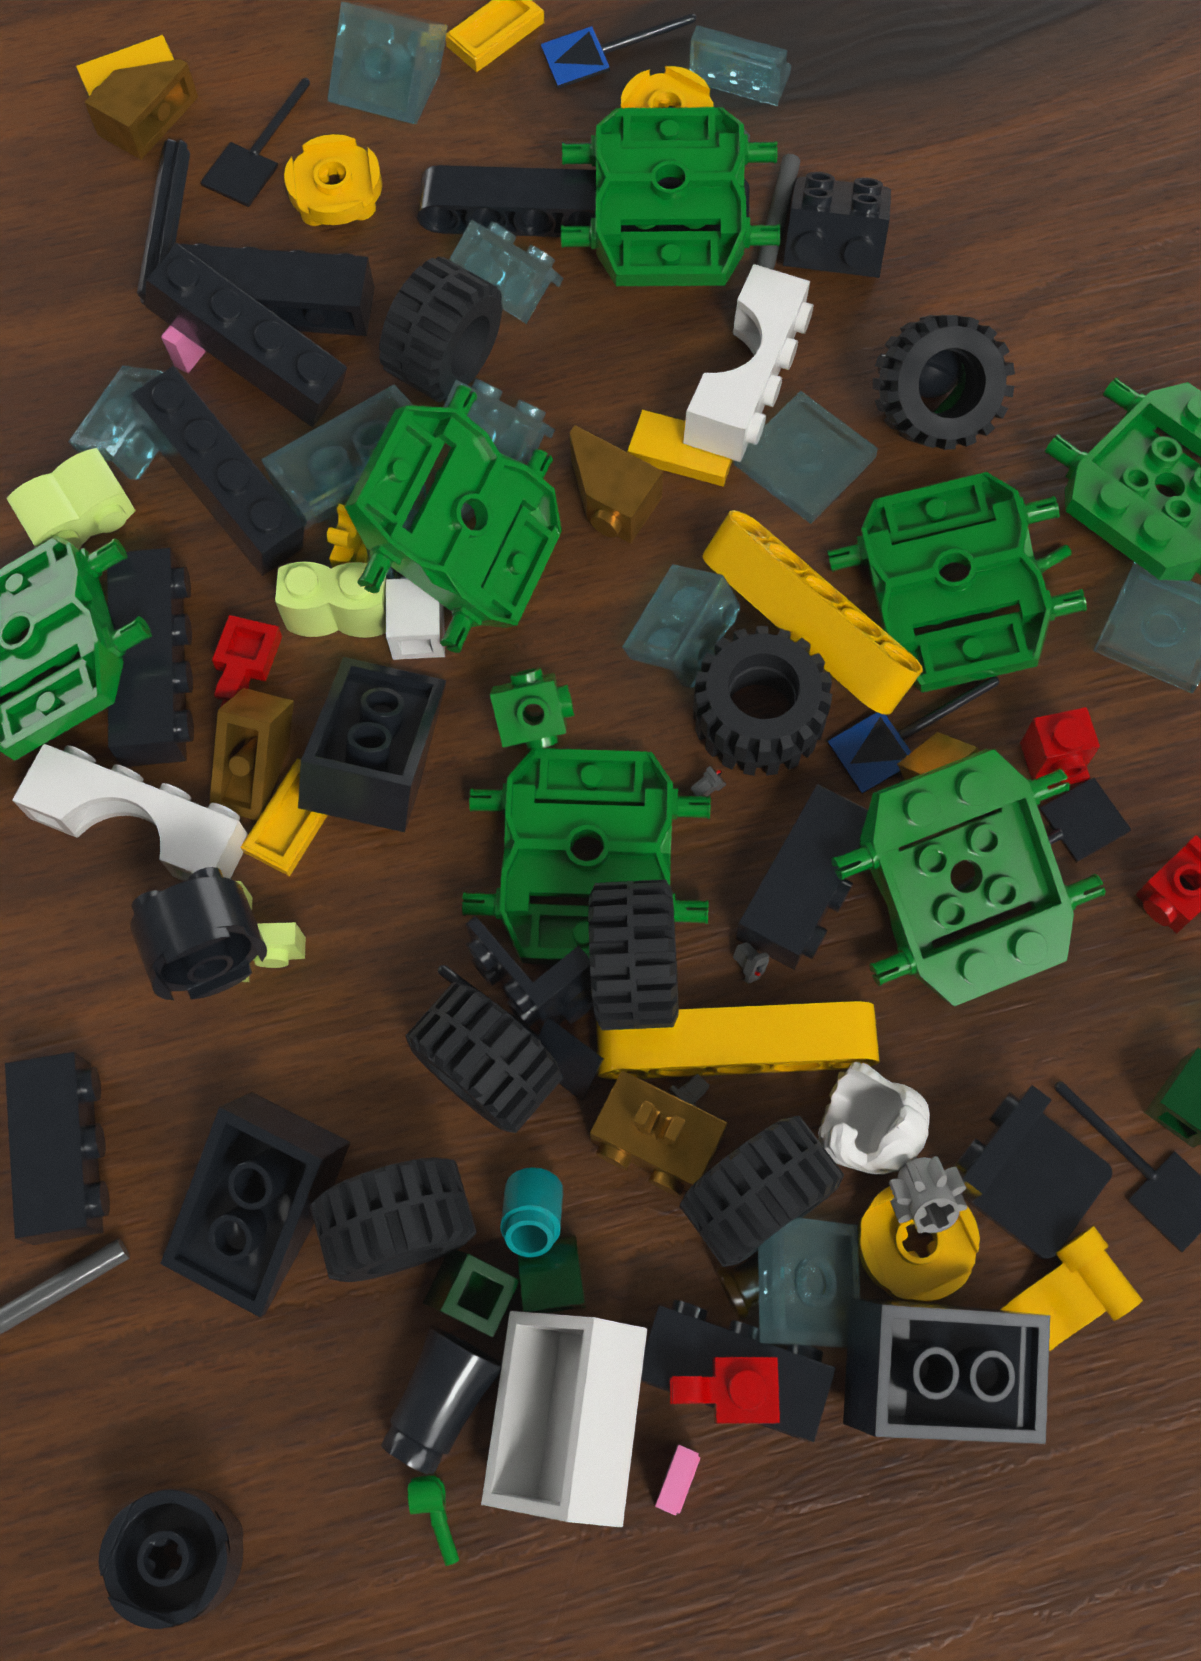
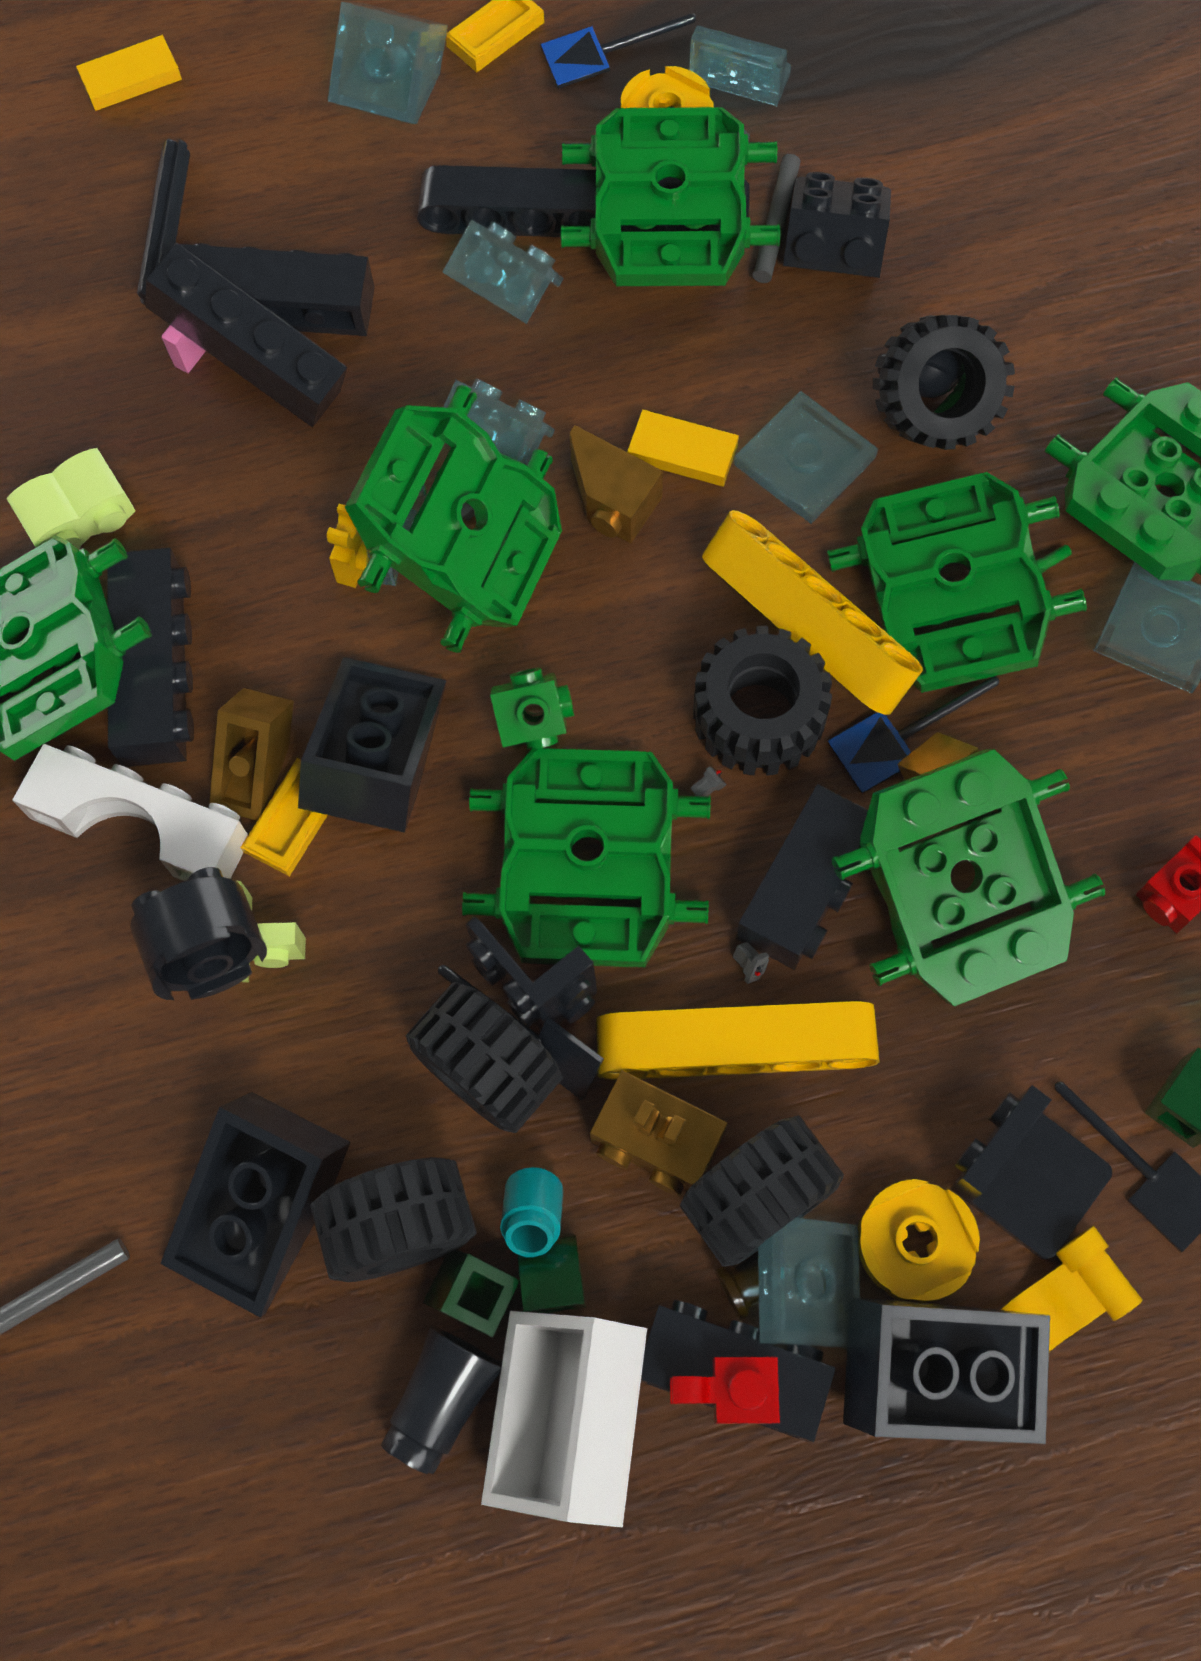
black brick [5,1052,110,1245] -> none
clear light blue bracket [68,365,162,480] -> none
pearl gold slope [84,59,198,160] -> none
black brick [98,1488,244,1629] -> none
black brick [131,366,304,576] -> none
black piece [200,78,310,207] -> none
red plate [212,615,282,708] -> none
clear light blue slope [261,384,414,530] -> none
yellowish green brick [275,562,387,638] -> none
yellow plate [284,134,382,226] -> none
black tyre [379,256,503,402] -> none
white brick [386,576,445,660] -> none
green hand [408,1475,460,1566] -> none
black tyre [588,879,679,1030] -> none
clear light blue bracket [622,564,740,688] -> none
bright pink tile [654,1445,700,1516] -> none
dark grey piece [669,1073,710,1107] -> none
white arch [683,264,814,462] -> none
white hair [818,1062,930,1174] -> none
light grey gear [889,1156,967,1233] -> none
black piece [957,777,1131,891] -> none
red brick [1020,707,1100,784] -> none

